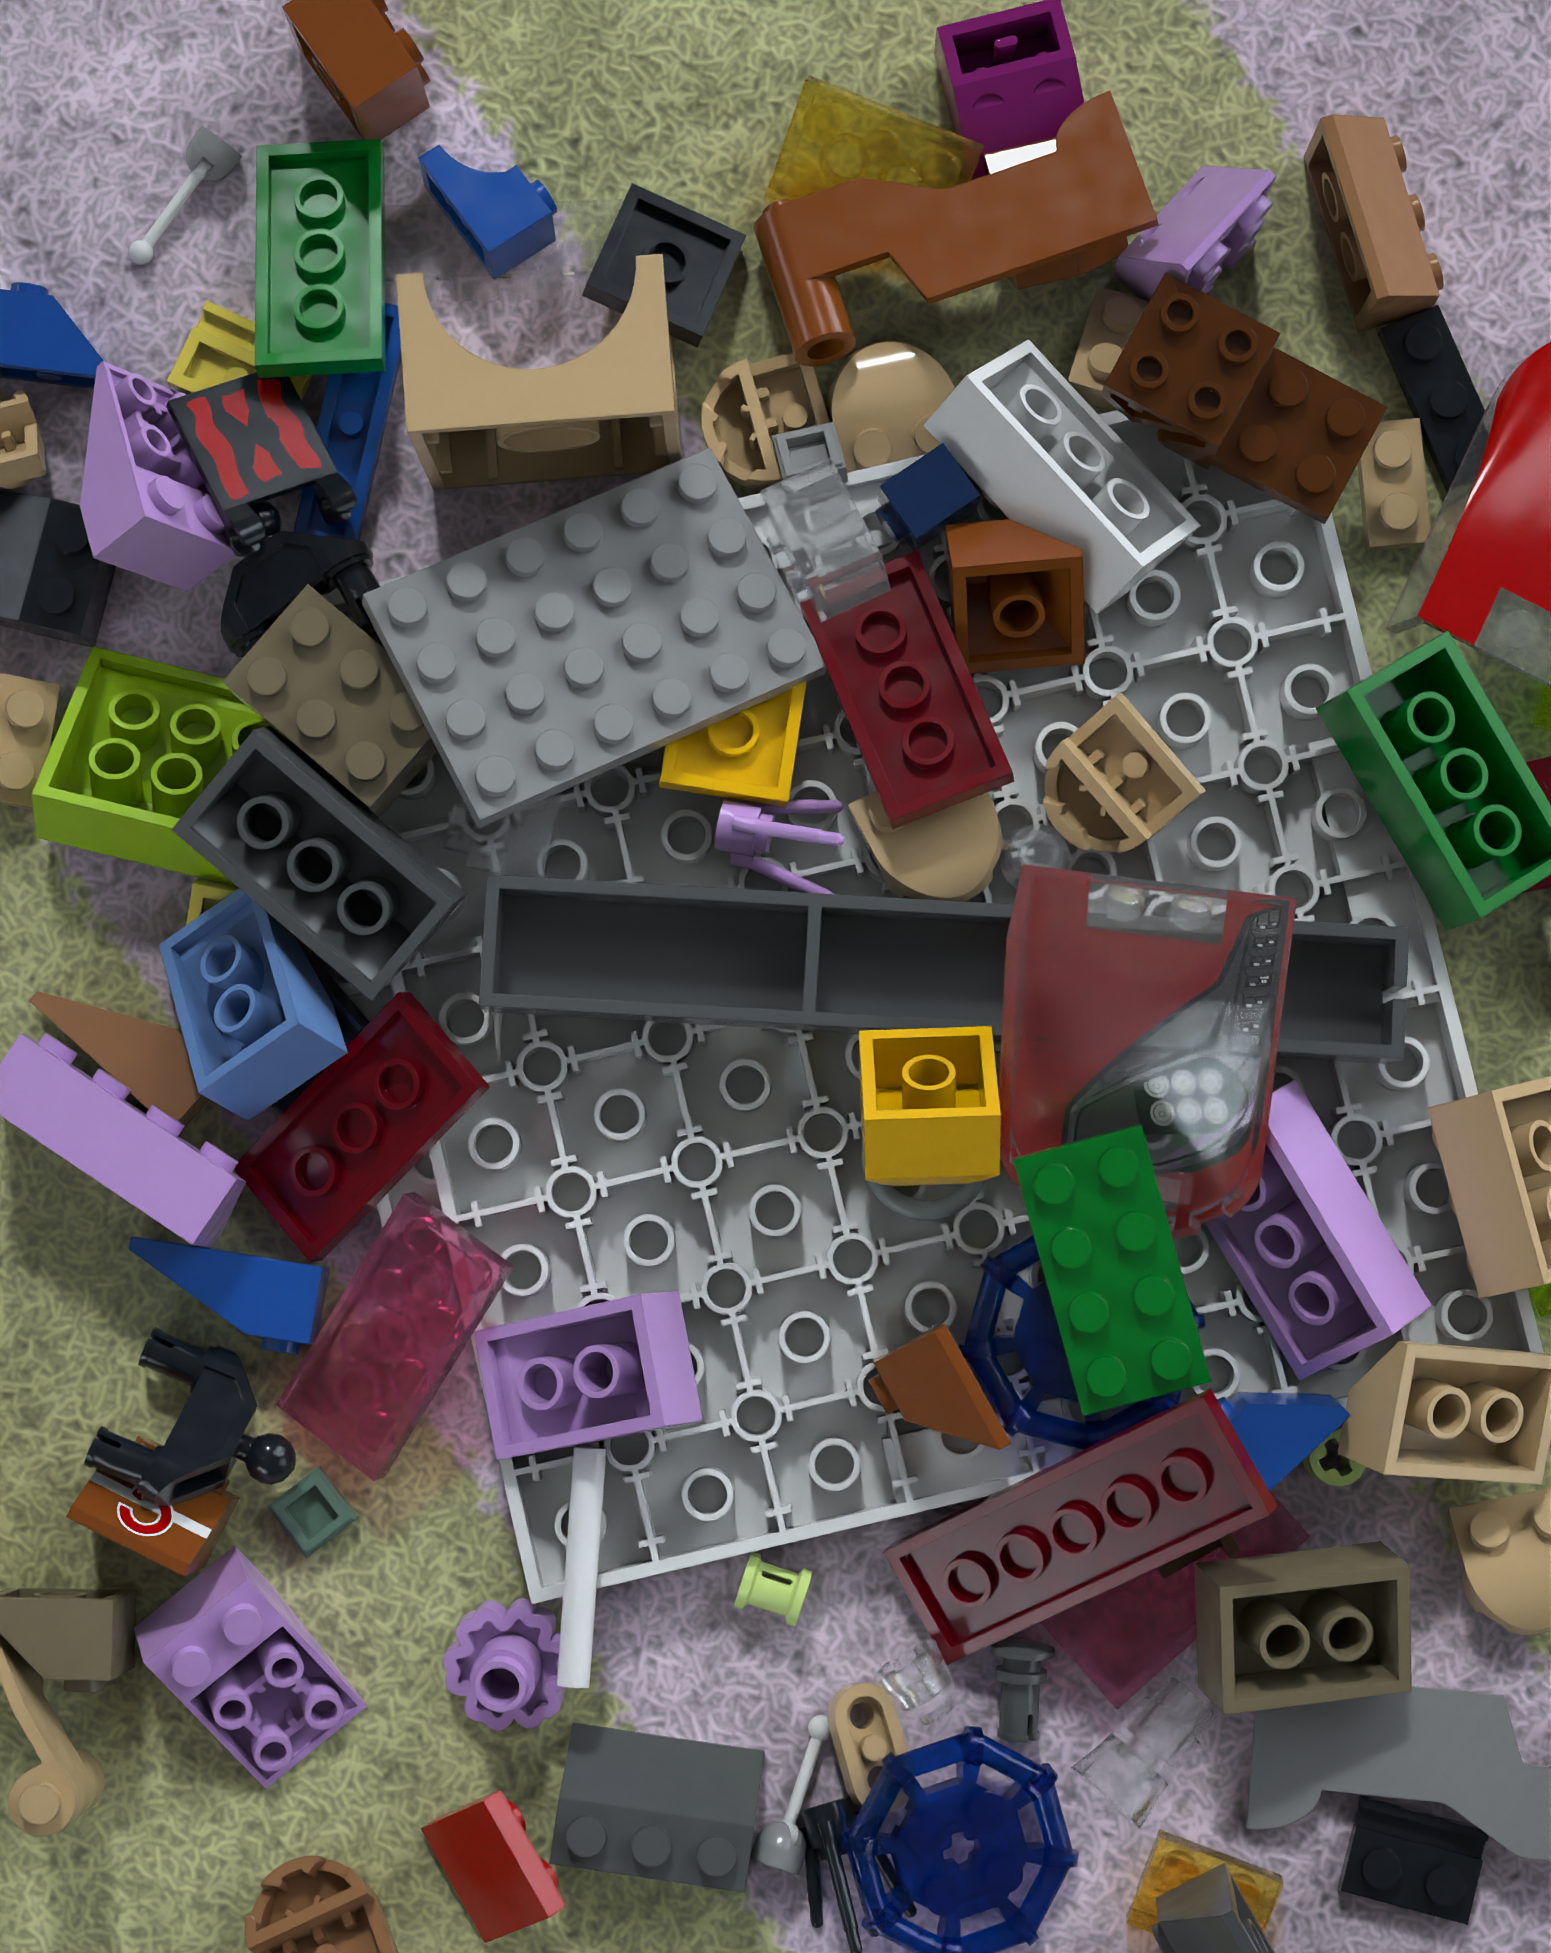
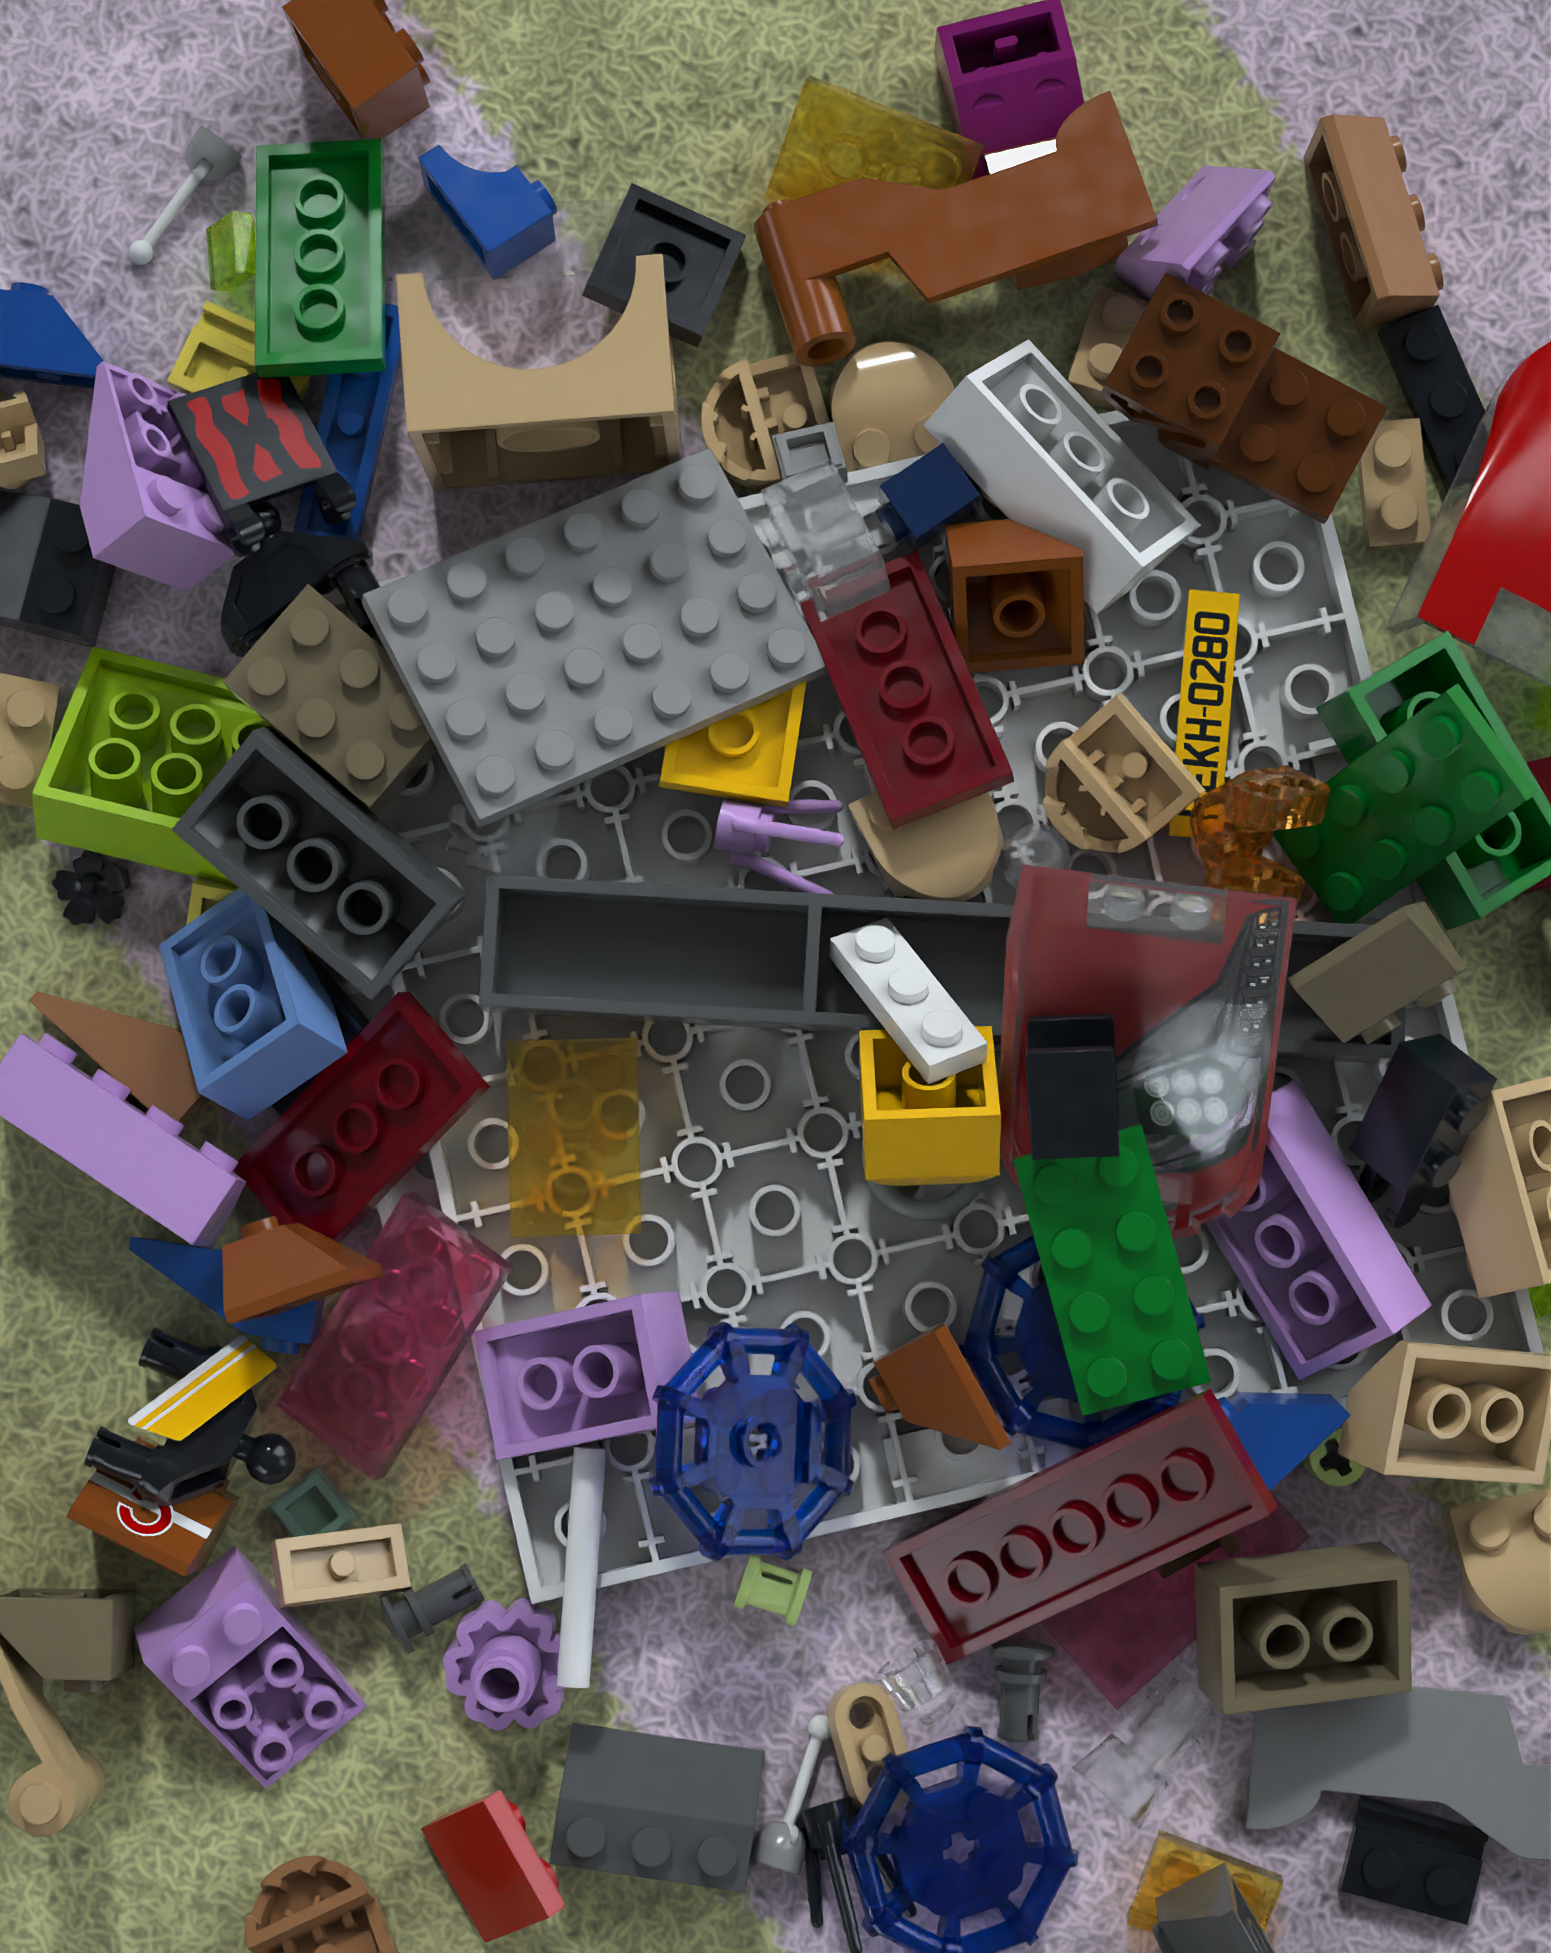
none -> black plant [52,850,132,926]
none -> yellow sticker [128,1335,277,1441]
none -> clear neon green tile [206,211,256,291]
none -> dark orange slope [222,1216,384,1324]
none -> tan plate [270,1523,411,1609]
none -> dark grey pin [380,1563,484,1654]
none -> clear yellow plate [507,1038,642,1237]
none -> clear blue plate [649,1322,857,1561]
none -> white plate [829,917,988,1084]
none -> black piece [1025,1013,1120,1160]
none -> yellow sticker [1168,589,1240,840]
none -> clear orange piece [1190,765,1331,923]
none -> green plate [1266,683,1538,924]
none -> dark tan slope [1288,901,1467,1045]
none -> black hinge [1349,1034,1497,1229]

